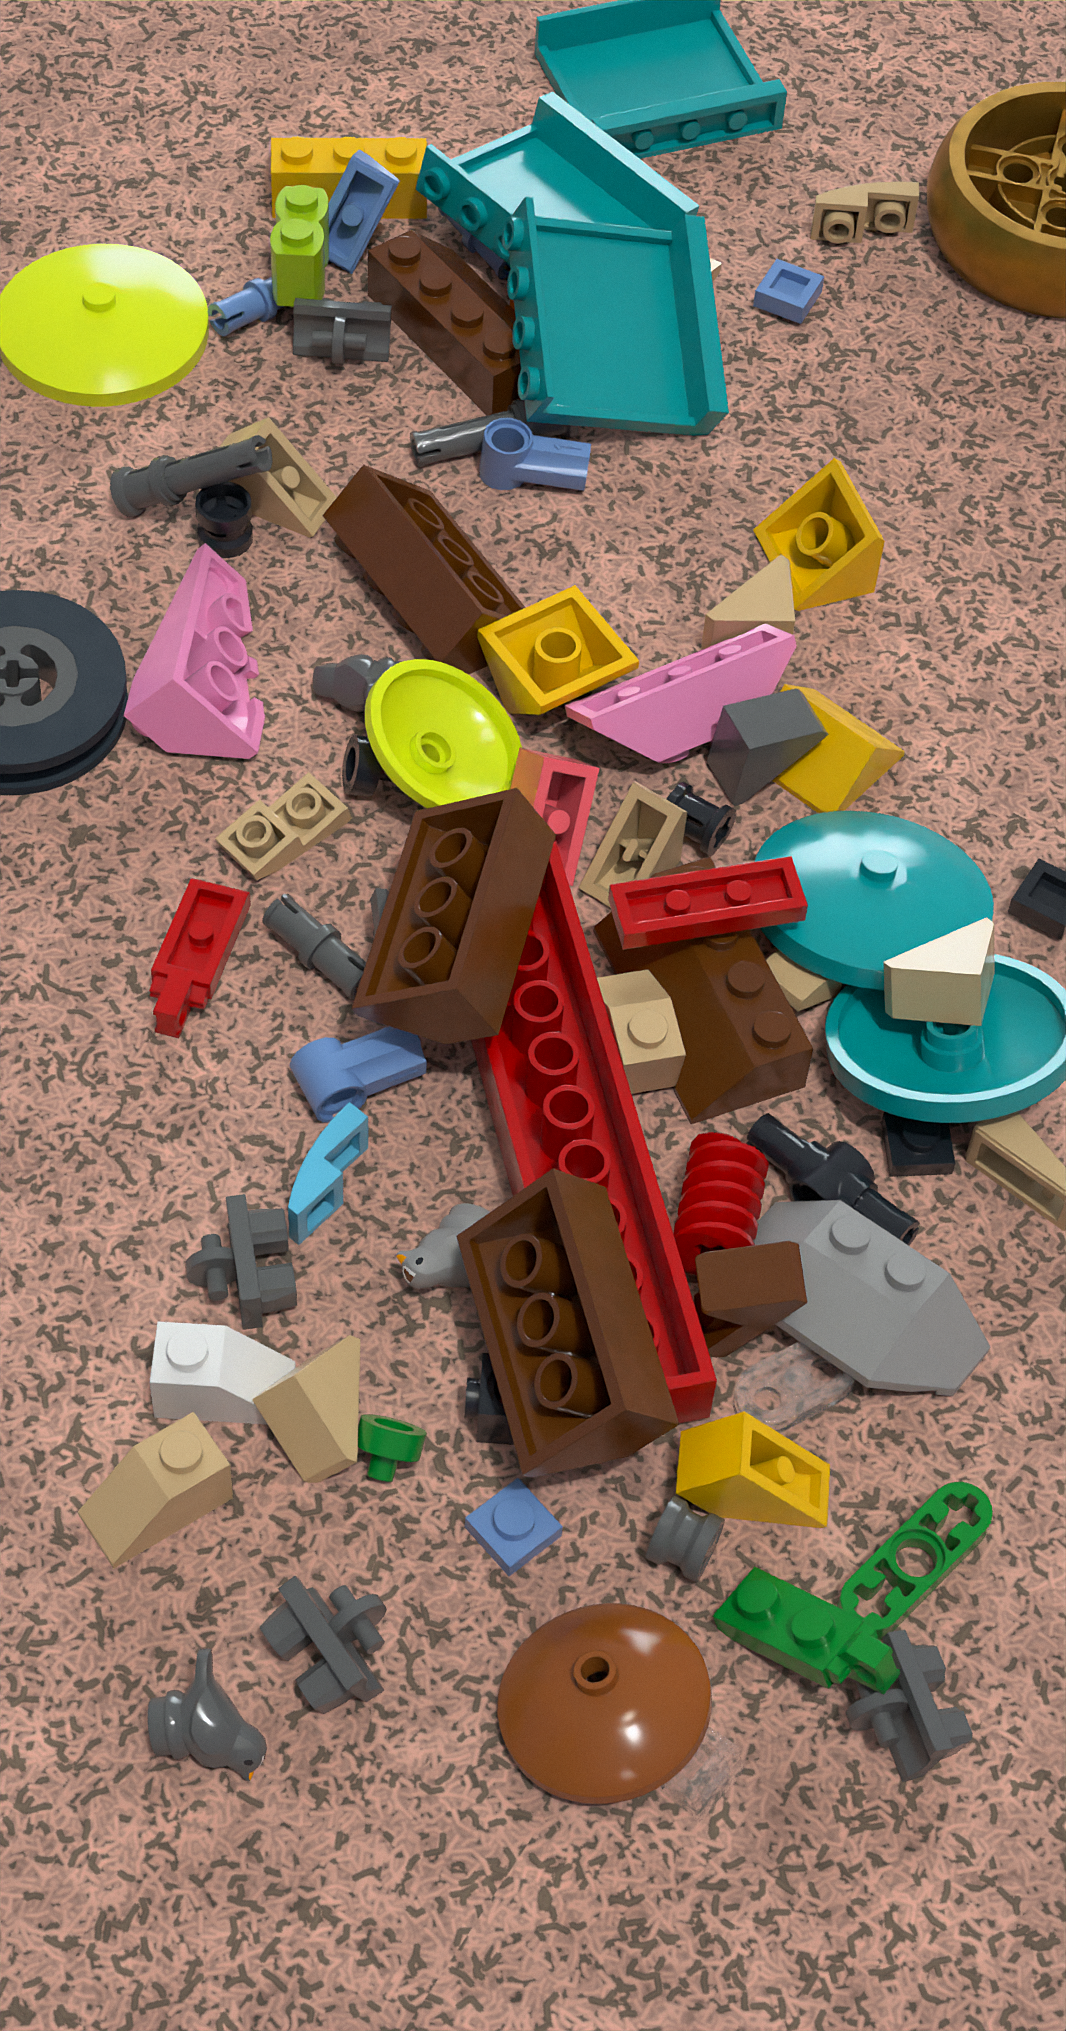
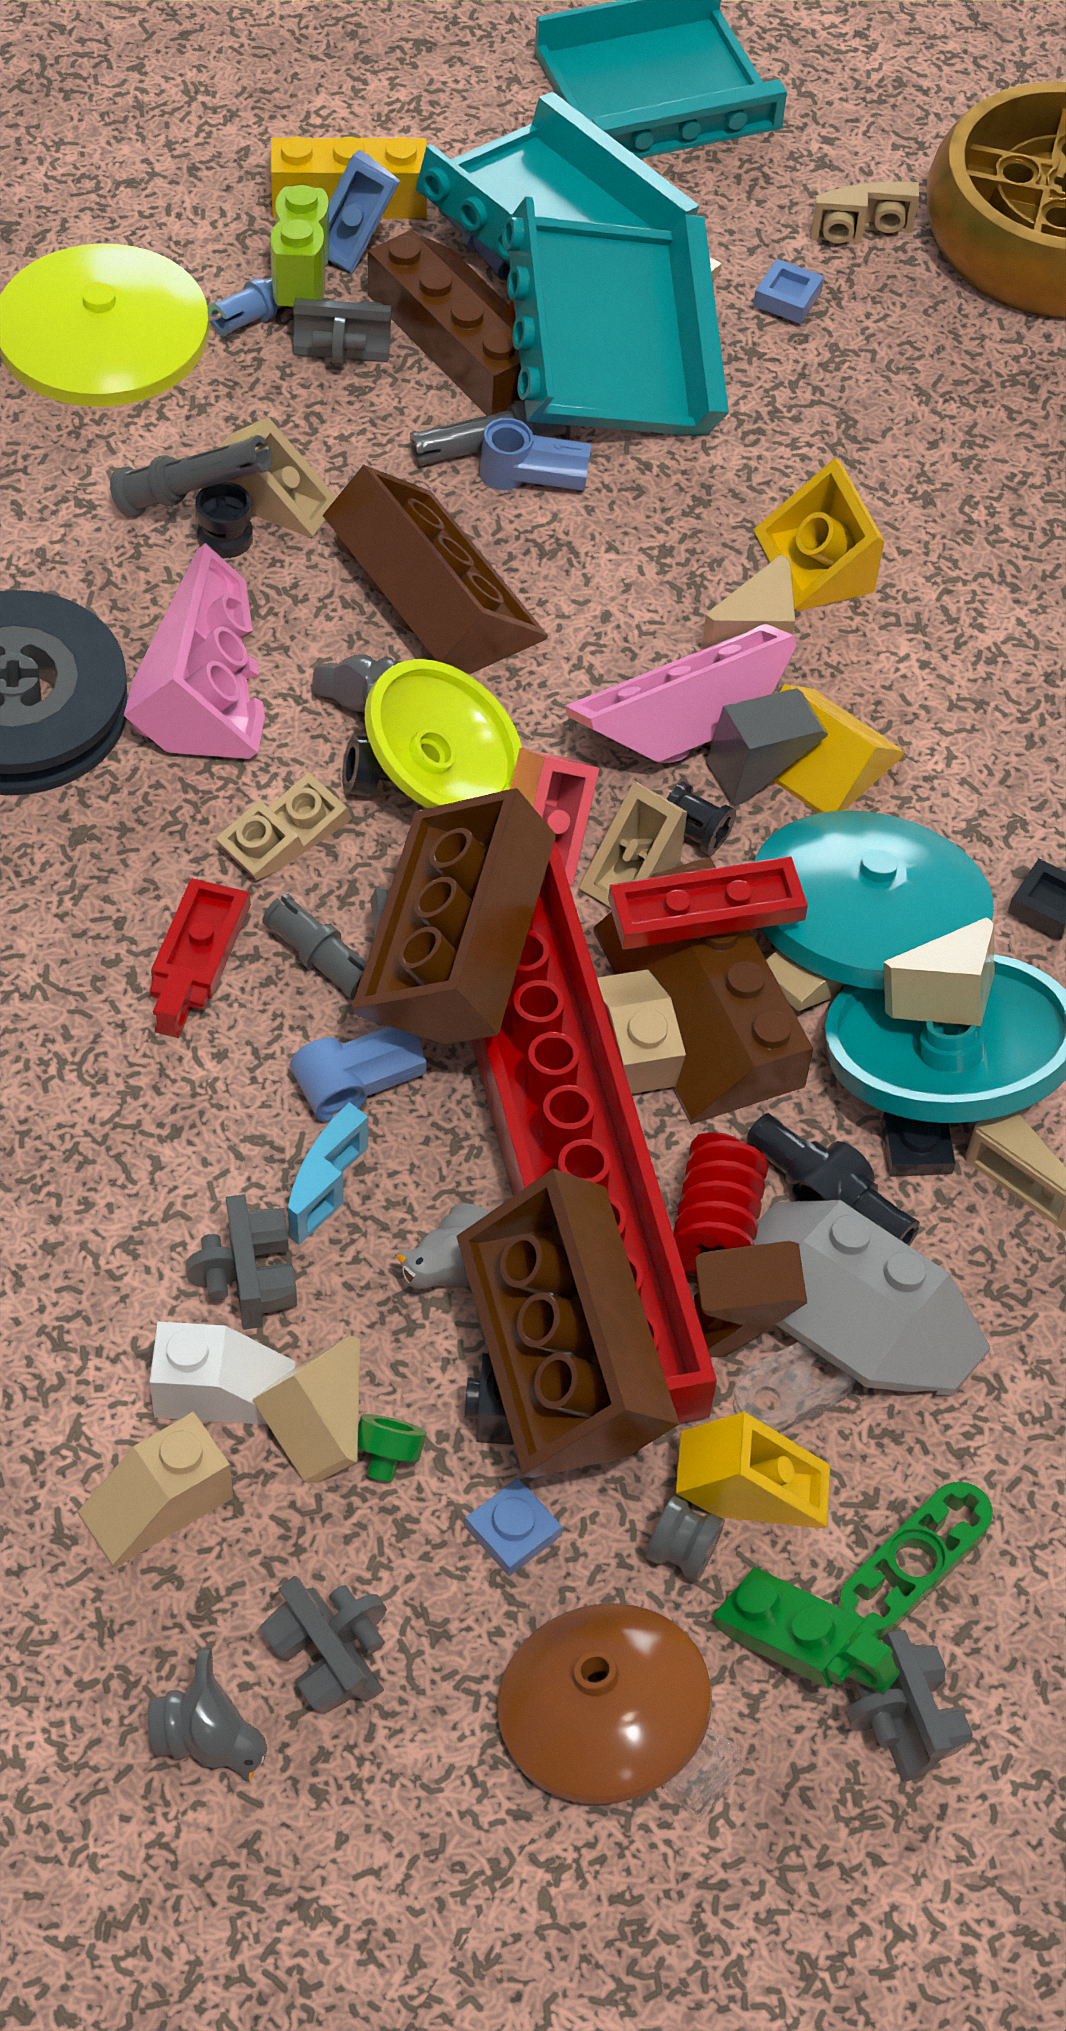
yellow slope [477,585,639,715] -> none

